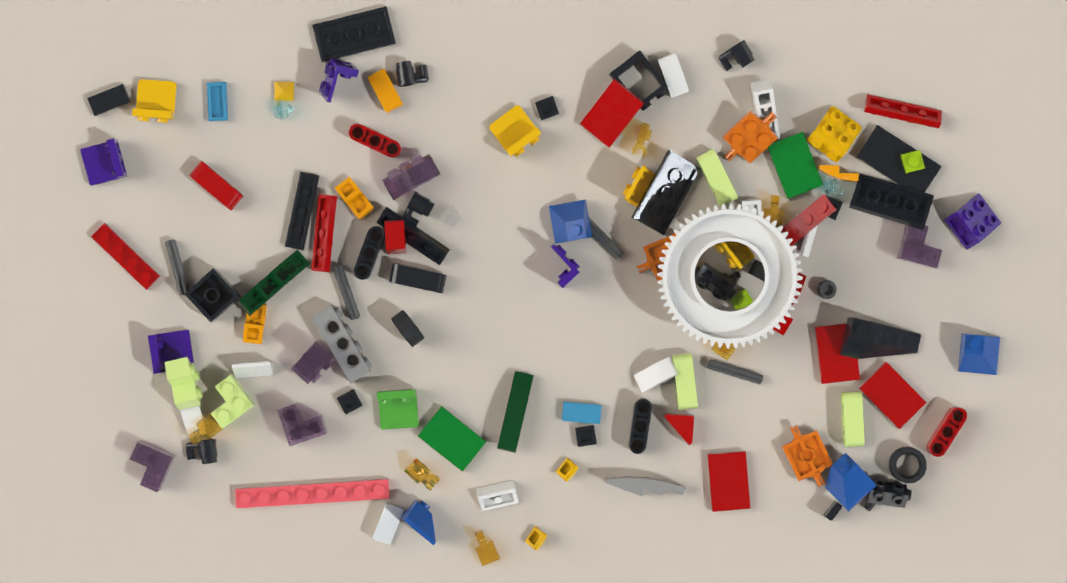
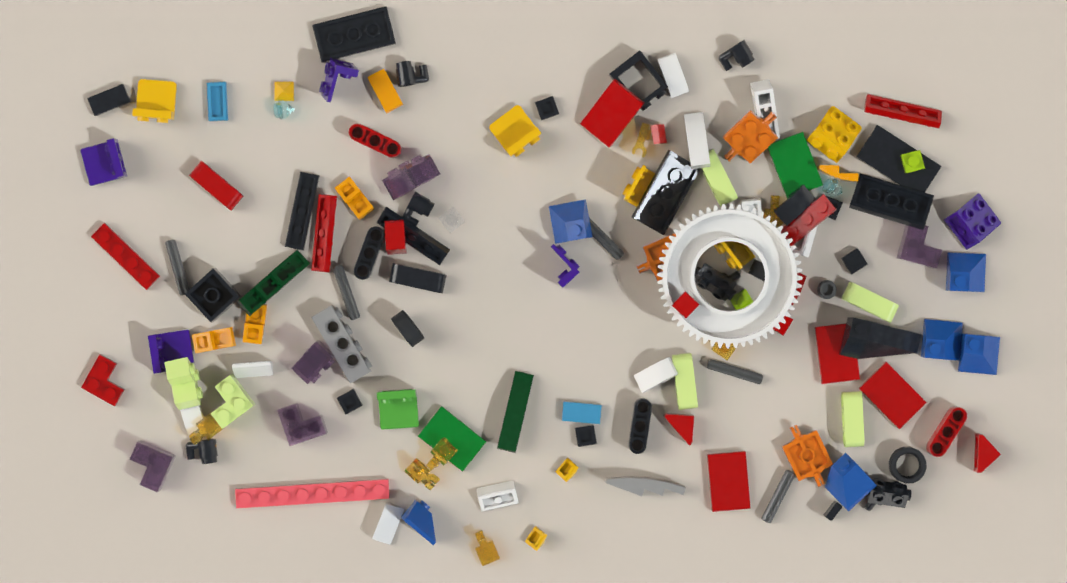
none -> red plate [81,354,125,406]
none -> light orange slope [192,327,236,354]
none -> clear yellow plate [426,437,458,471]
none -> tile [651,124,667,144]
none -> red tile [672,291,700,318]
none -> white slope [684,112,710,169]
none -> dark grey axle [762,470,795,523]
none -> black slope [774,184,816,226]
none -> black tile [841,248,868,274]
none -> yellowish green beam [841,281,899,323]
none -> blue slope [921,319,963,361]
none -> blue slope [946,253,986,292]
none -> red slope [974,433,1001,473]

